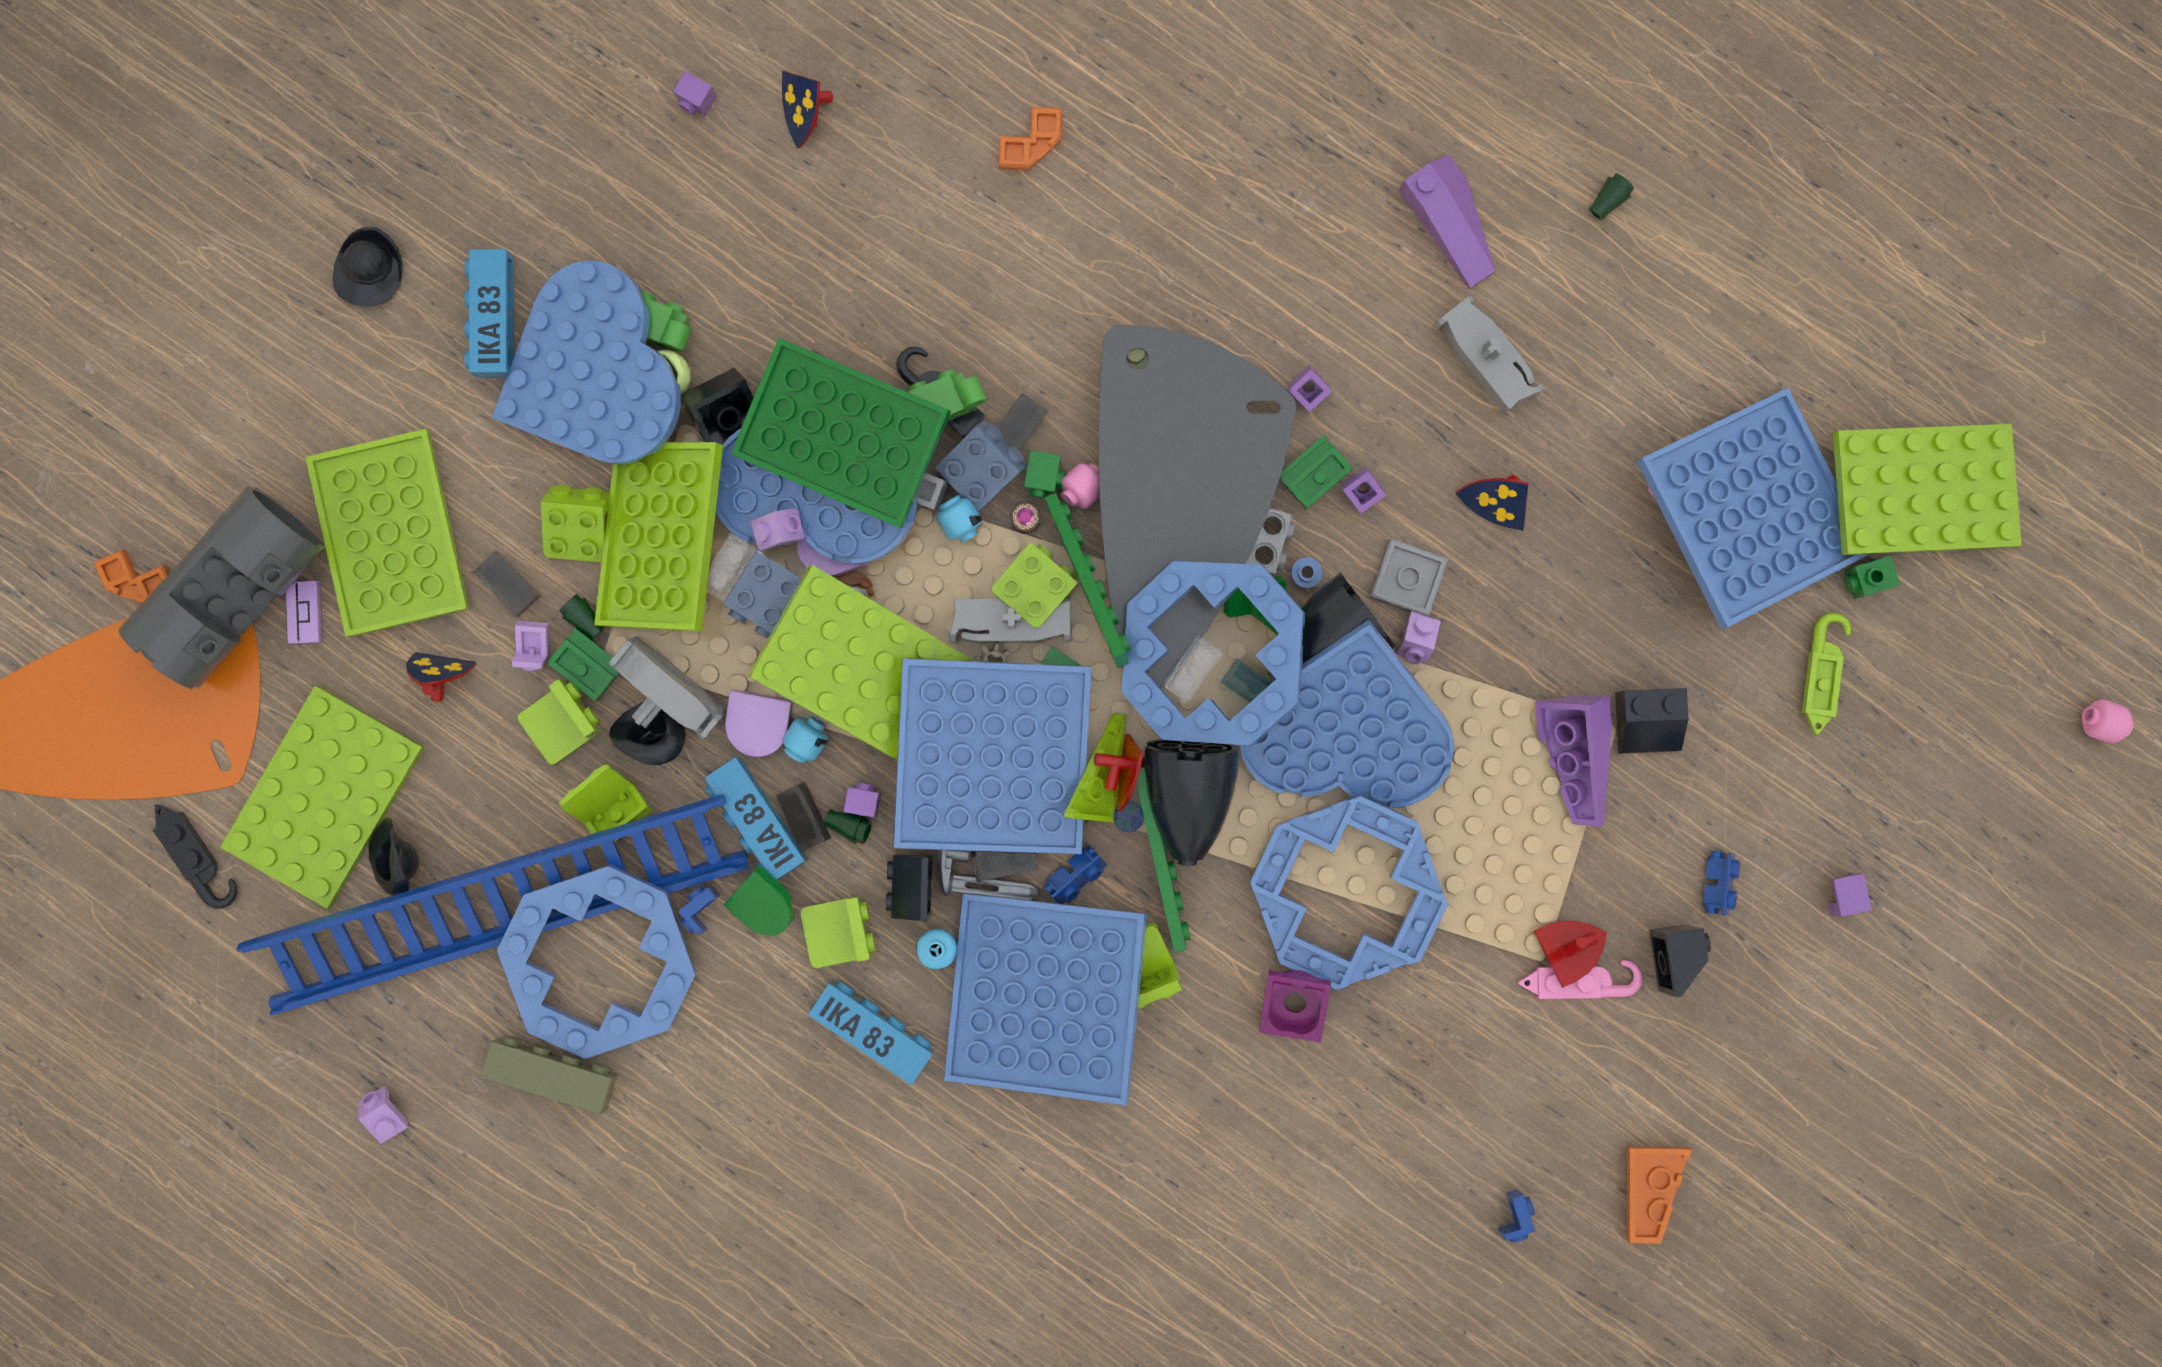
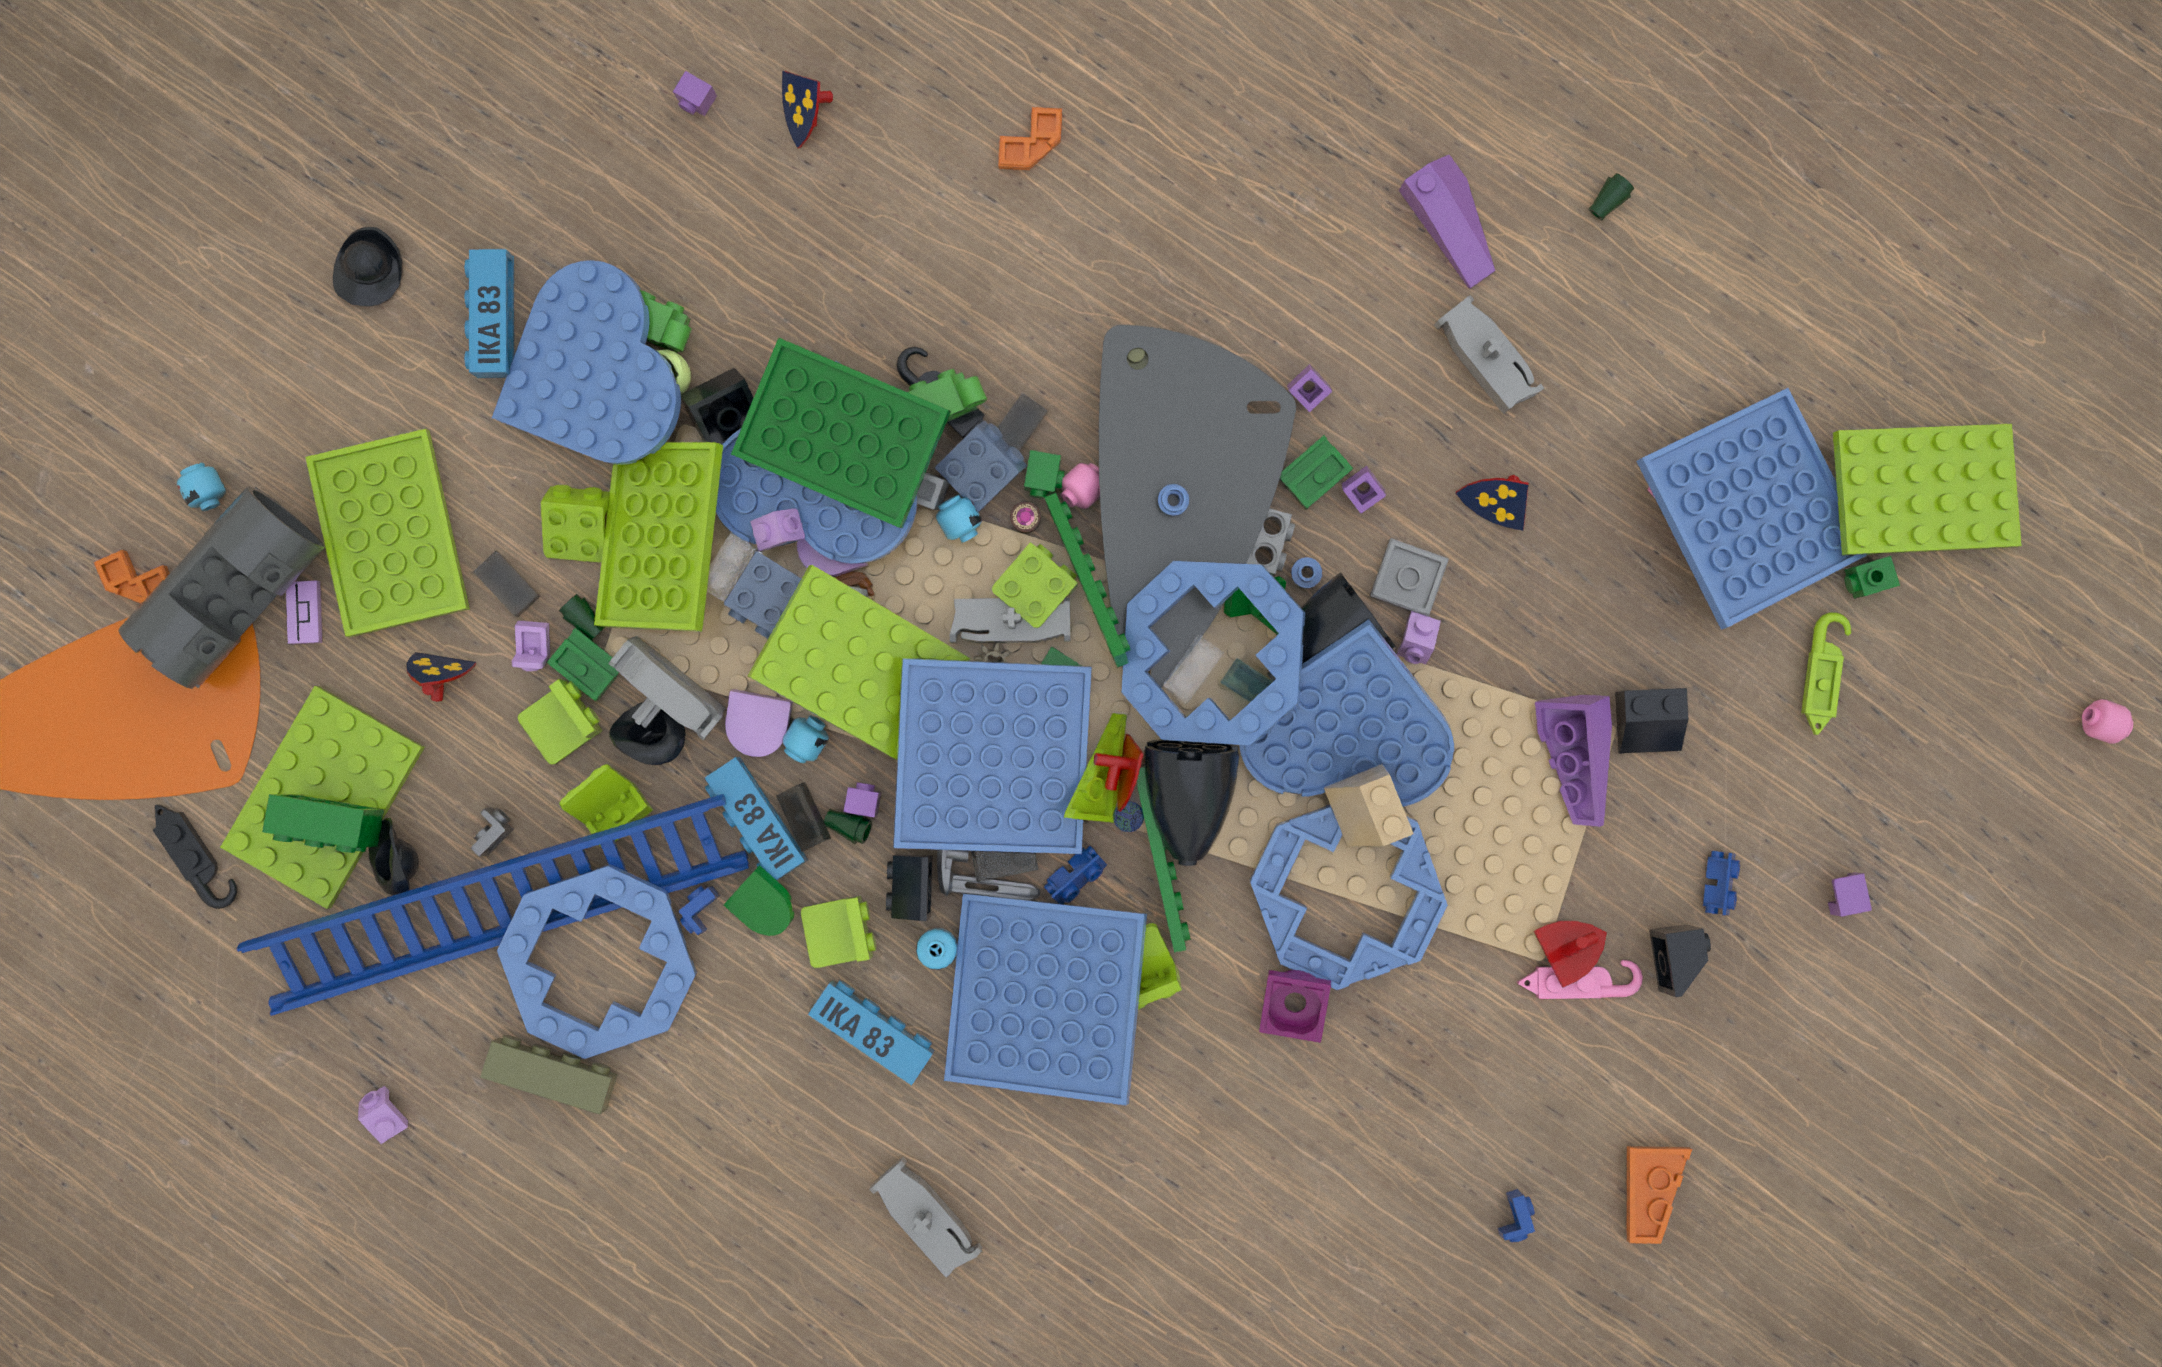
none -> medium azure head [177,463,226,511]
none -> green brick [262,794,384,853]
none -> flat silver bracket [471,808,514,857]
none -> light grey piece [869,1157,983,1277]
none -> medium blue plate [1158,484,1189,516]
none -> tan slope [1324,764,1414,846]

